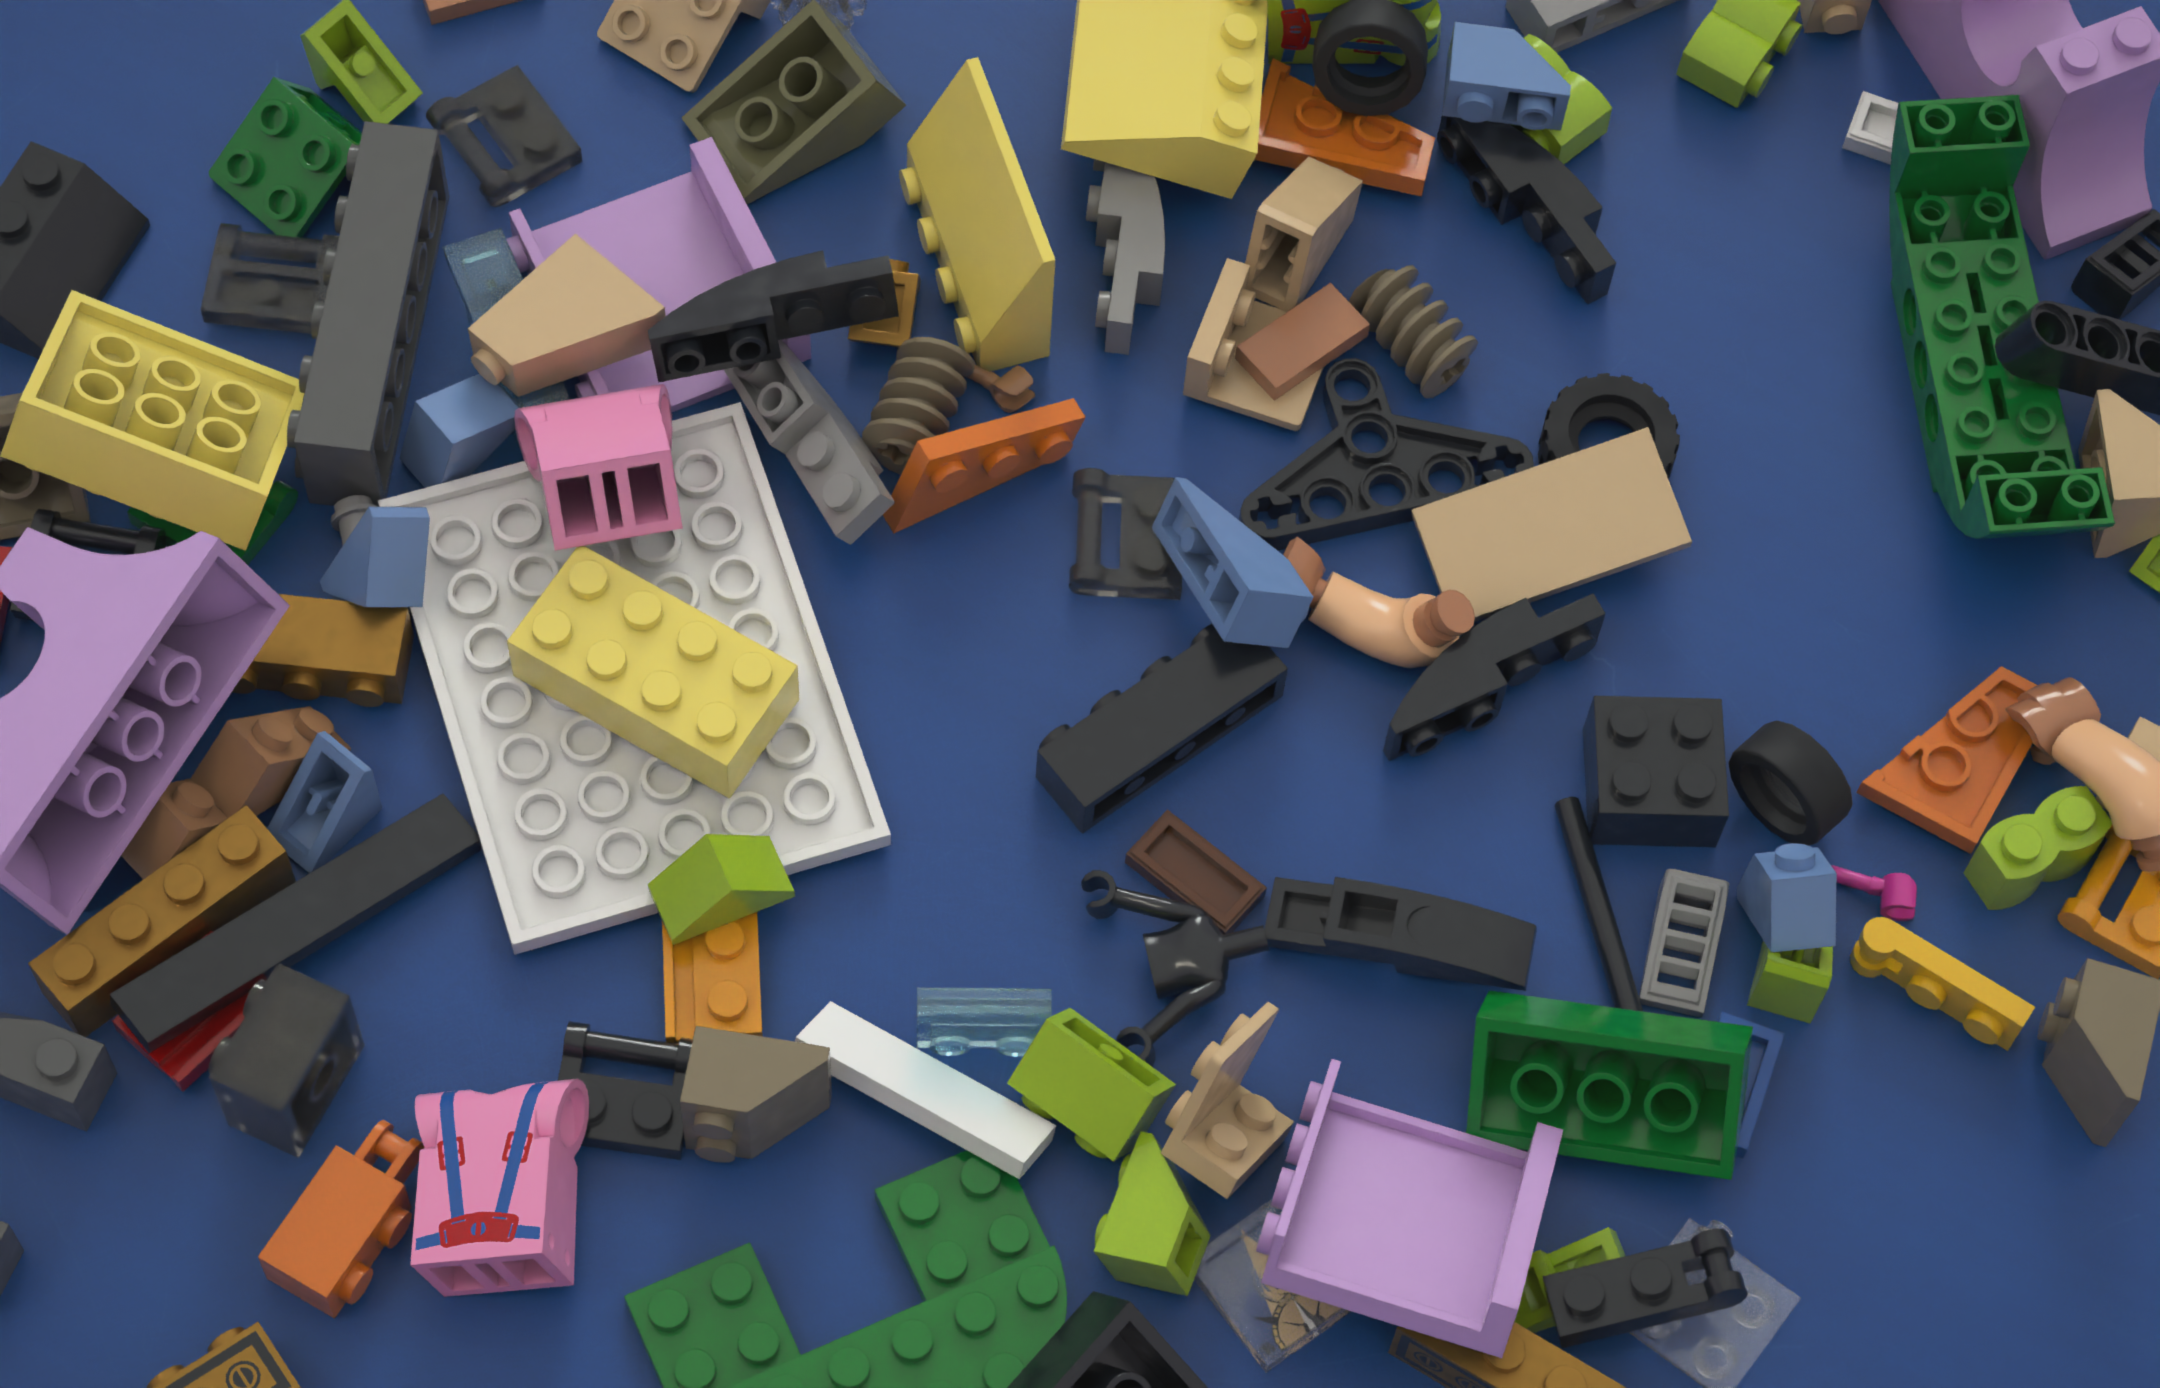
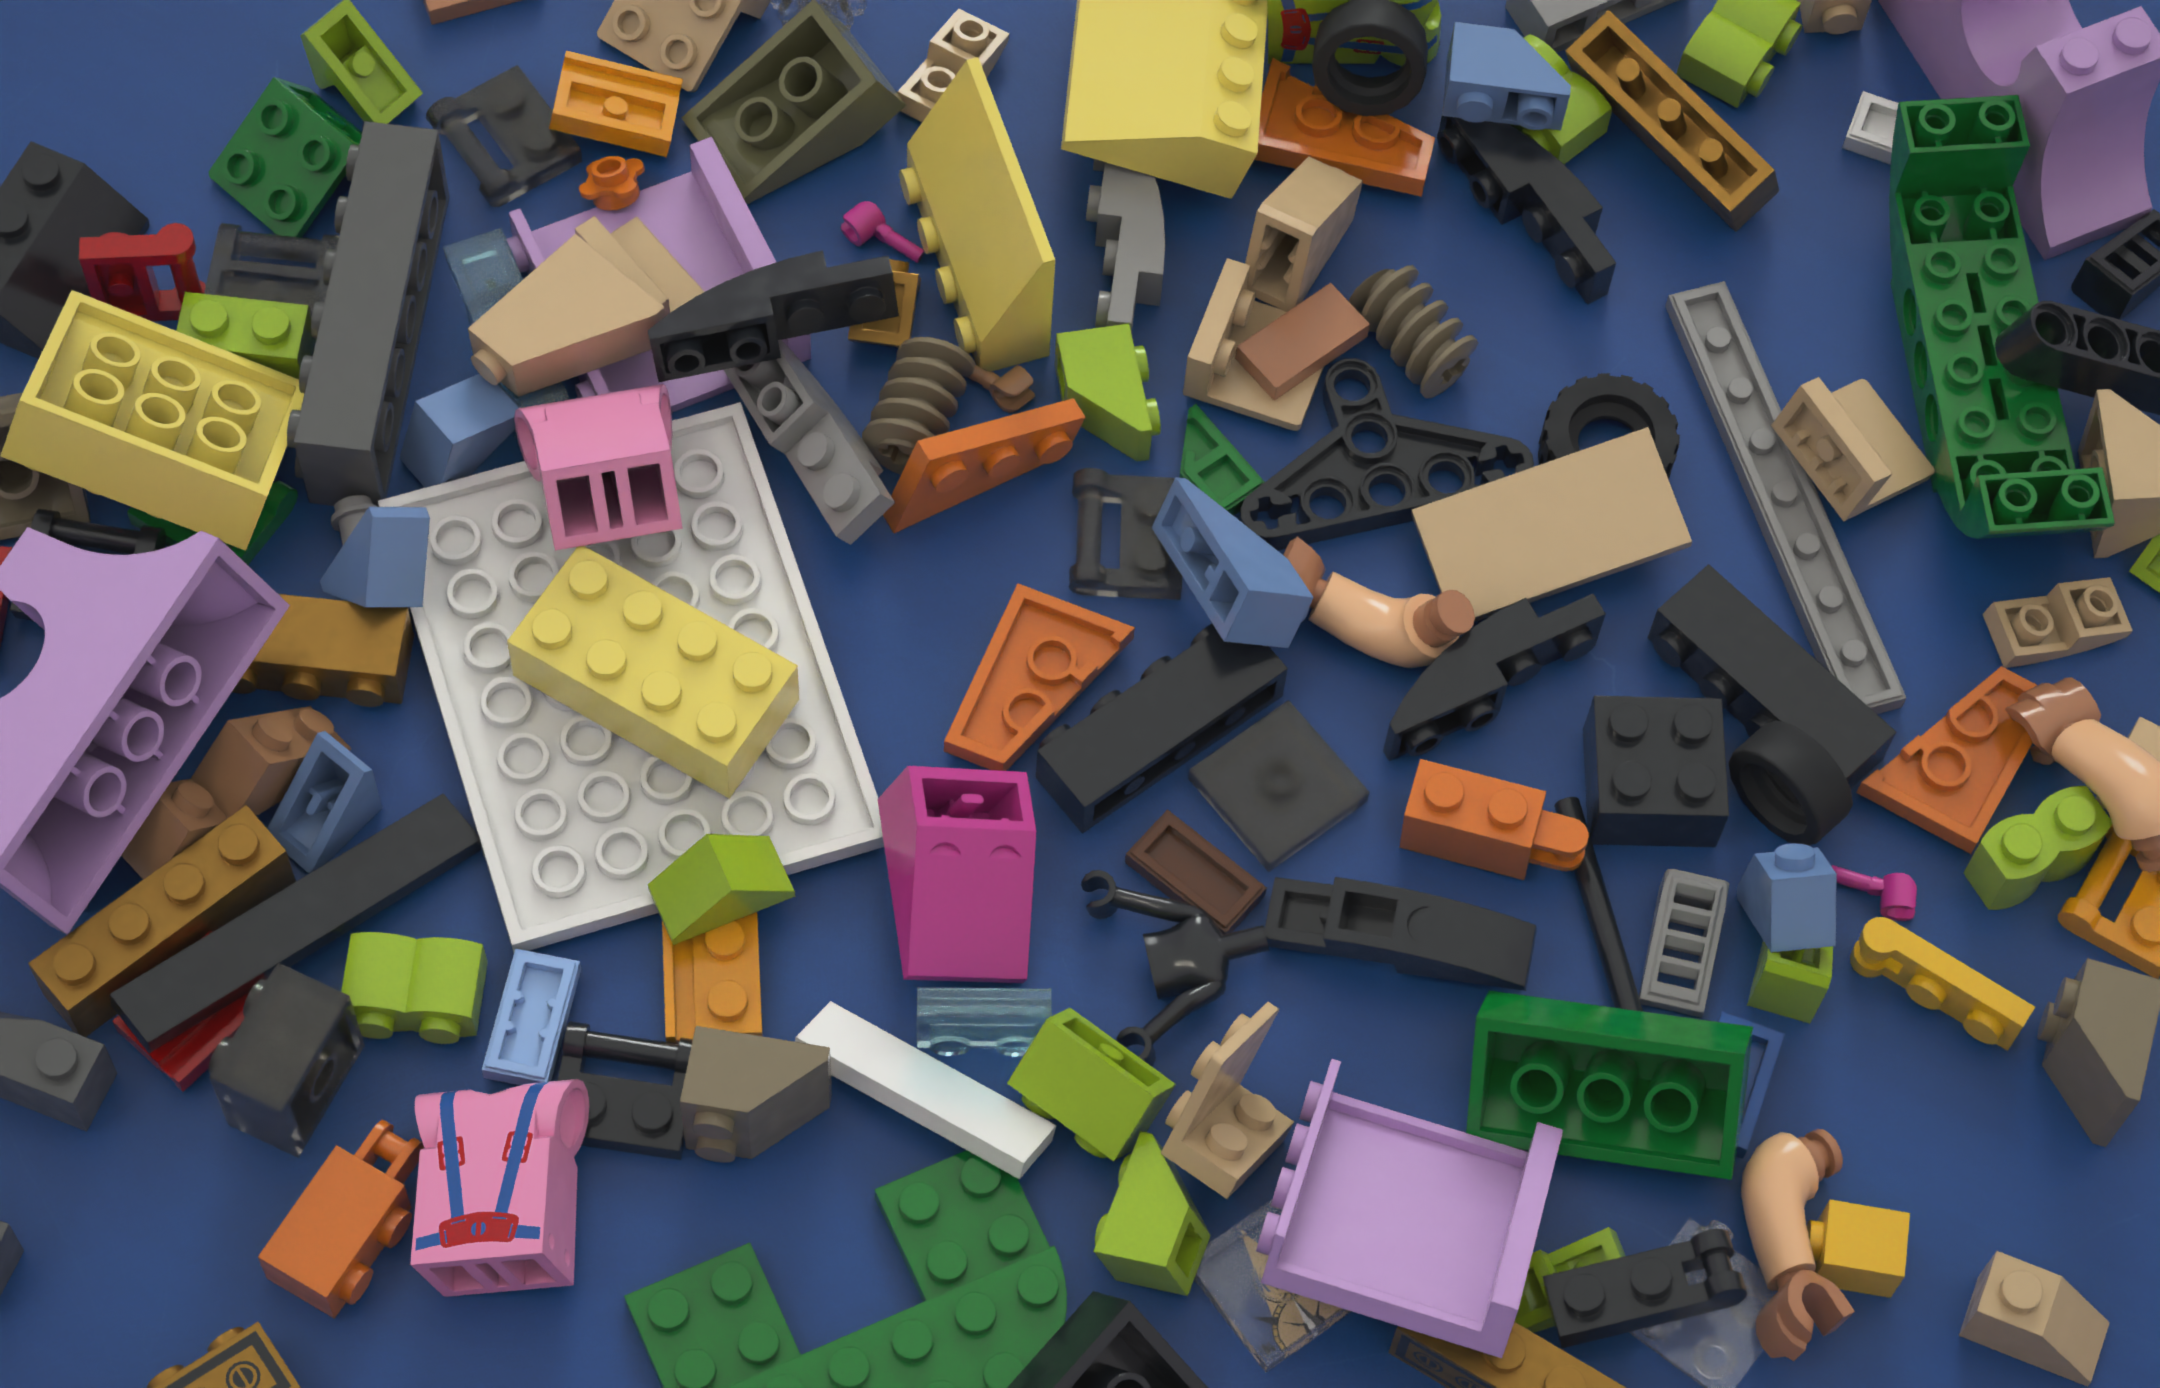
none -> red plate [79,223,209,321]
none -> lime brick [176,292,316,379]
none -> lime brick [338,932,488,1044]
none -> light blue plate [482,948,581,1085]
none -> light orange plate [549,51,683,157]
none -> tan panel [575,216,704,316]
none -> orange plate [579,156,645,210]
none -> dark pink hand [841,201,925,263]
none -> dark pink slope [877,766,1037,983]
none -> tan slope [897,8,1010,122]
none -> orange wing [944,583,1135,771]
none -> lime slope [1054,323,1161,462]
none -> green tile [1179,404,1265,516]
none -> clear smoke plate [1188,700,1370,872]
none -> orange brick [1399,759,1589,880]
none -> pearl gold brick [1565,10,1779,232]
none -> black brick [1647,564,1896,788]
none -> light grey tile [1665,281,1906,714]
none -> piece [1741,1129,1855,1361]
none -> tan bracket [1771,377,1935,522]
none -> yellow brick [1807,1199,1910,1298]
none -> tan slope [1959,1251,2110,1387]
none -> tan slope [1982,577,2133,668]

